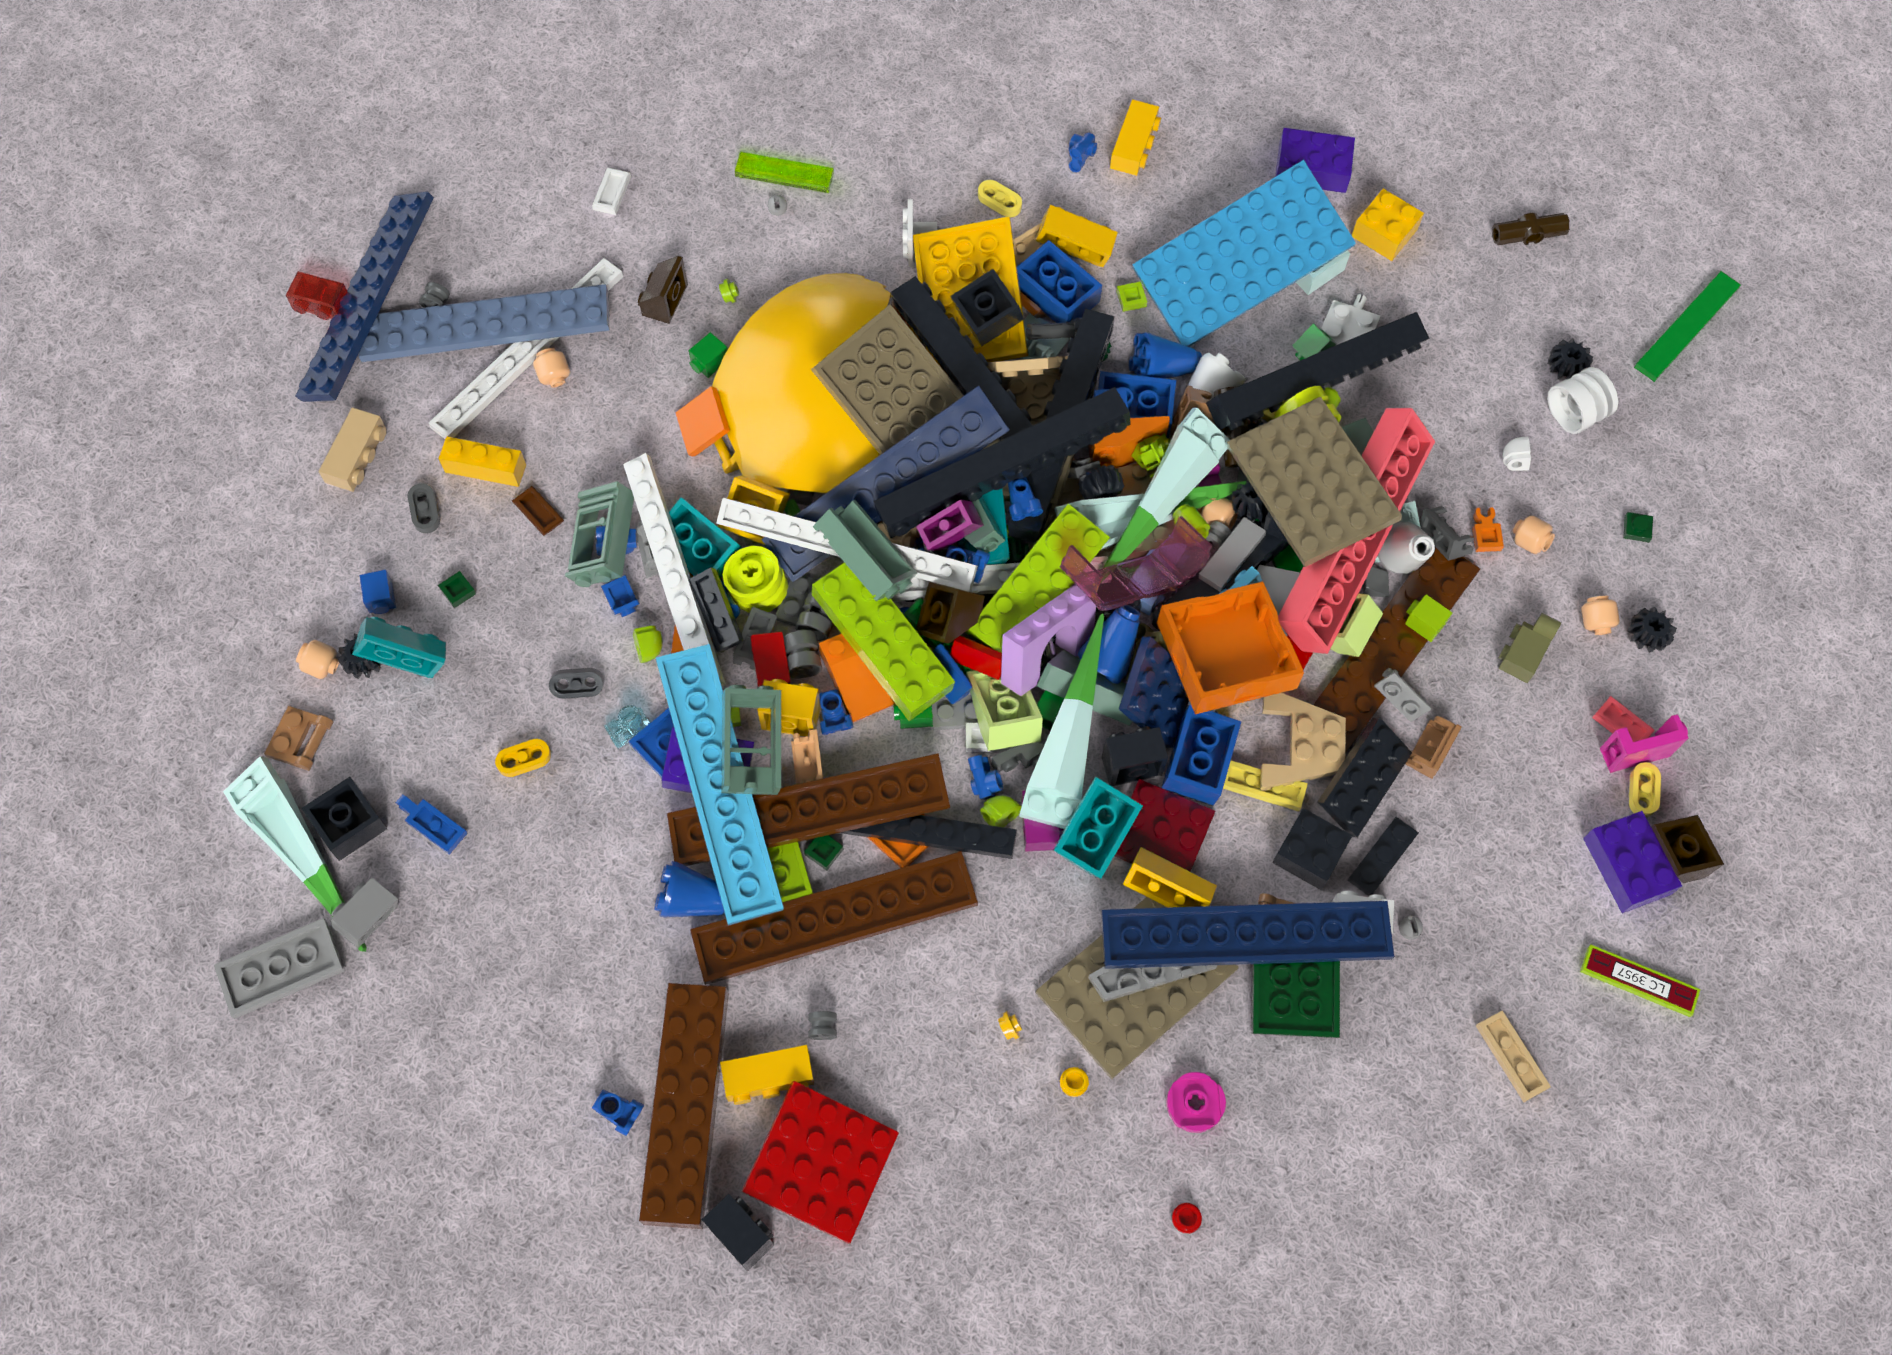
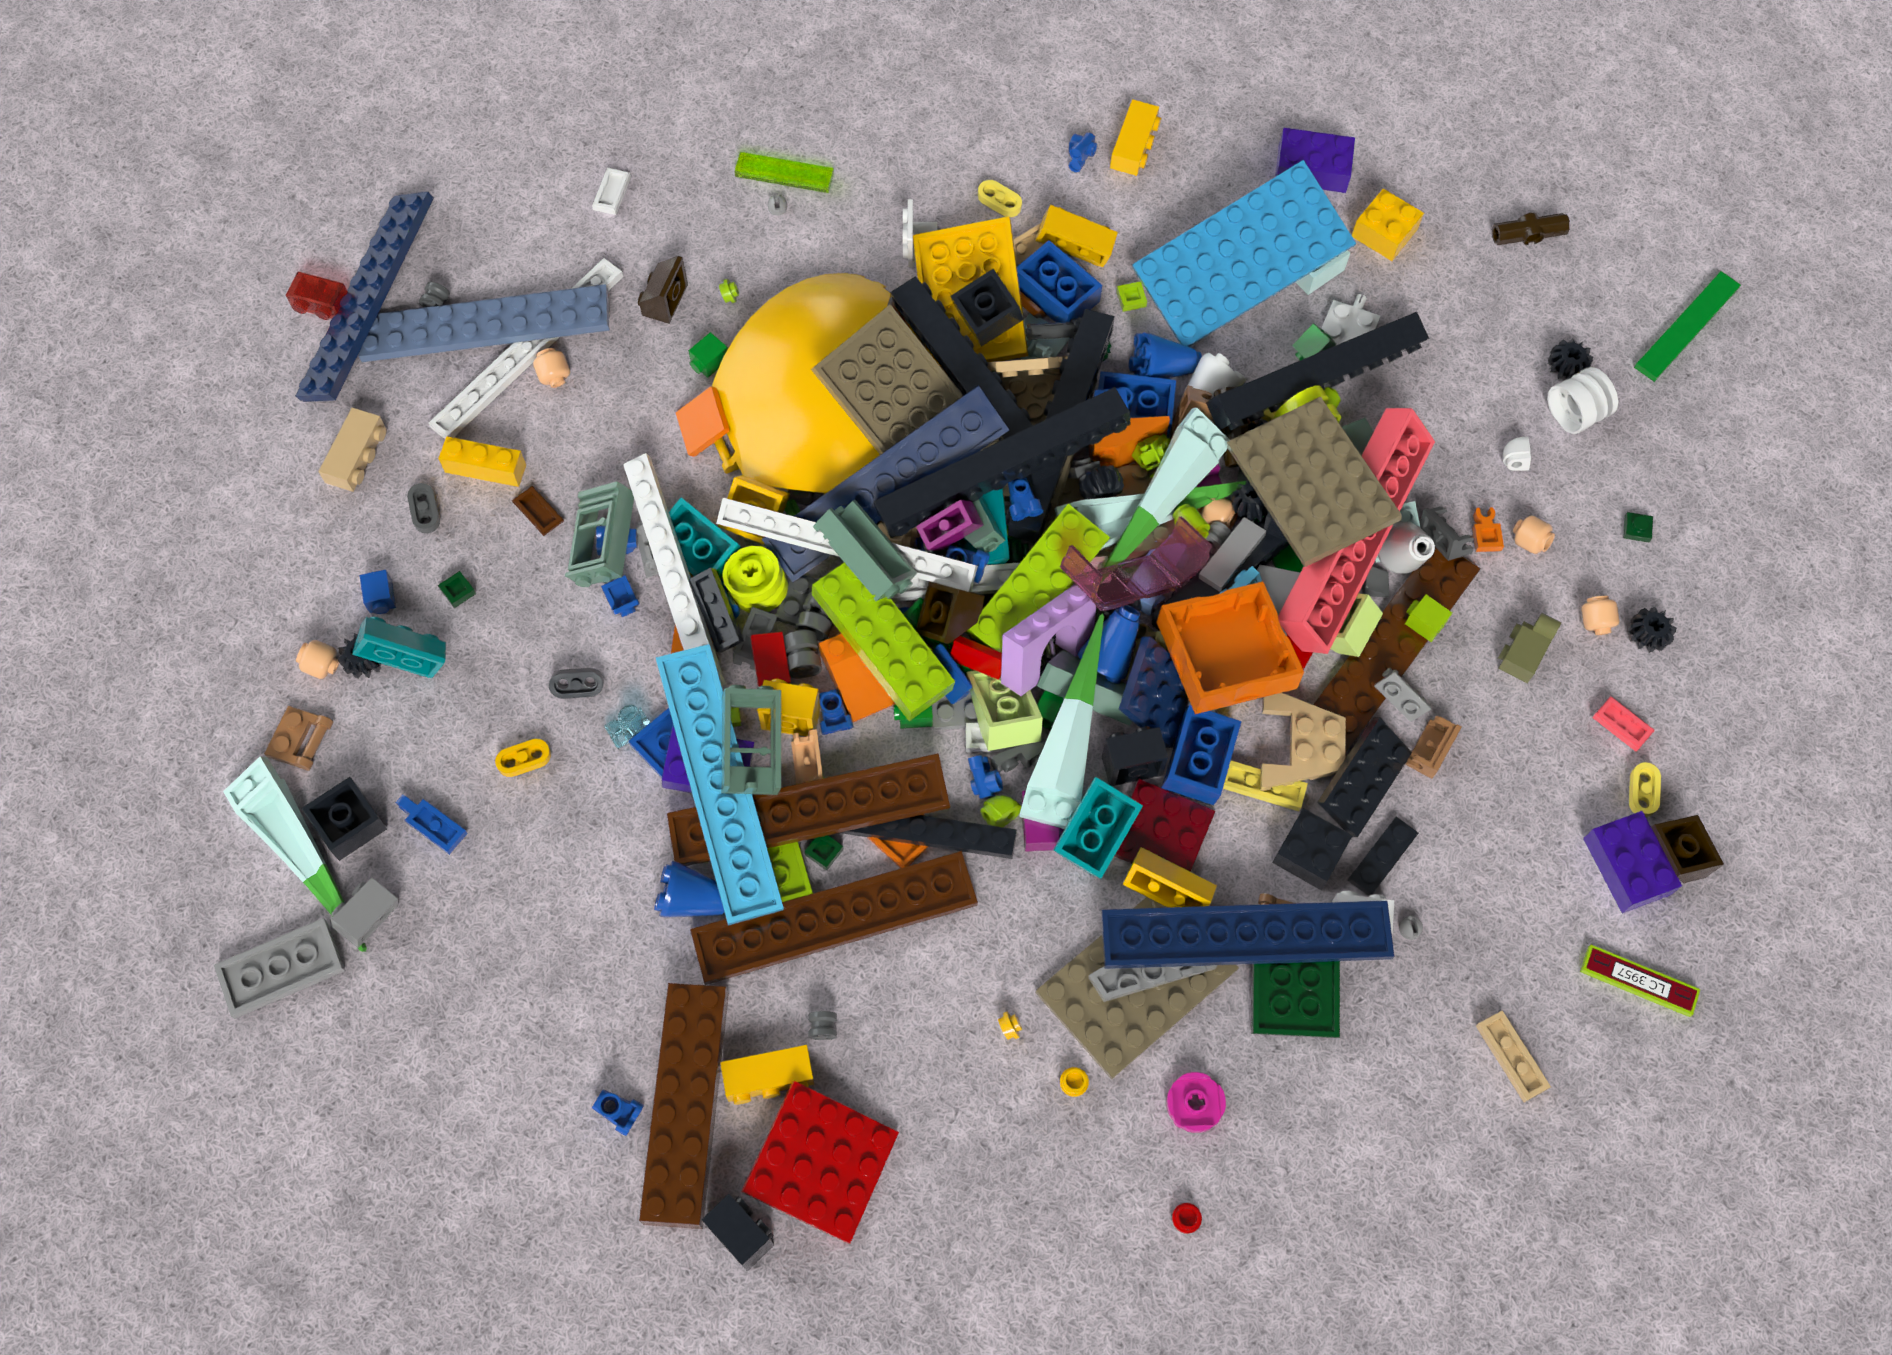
lime piece [633,626,663,663] -> none
dark pink panel [1599,714,1689,773] -> none

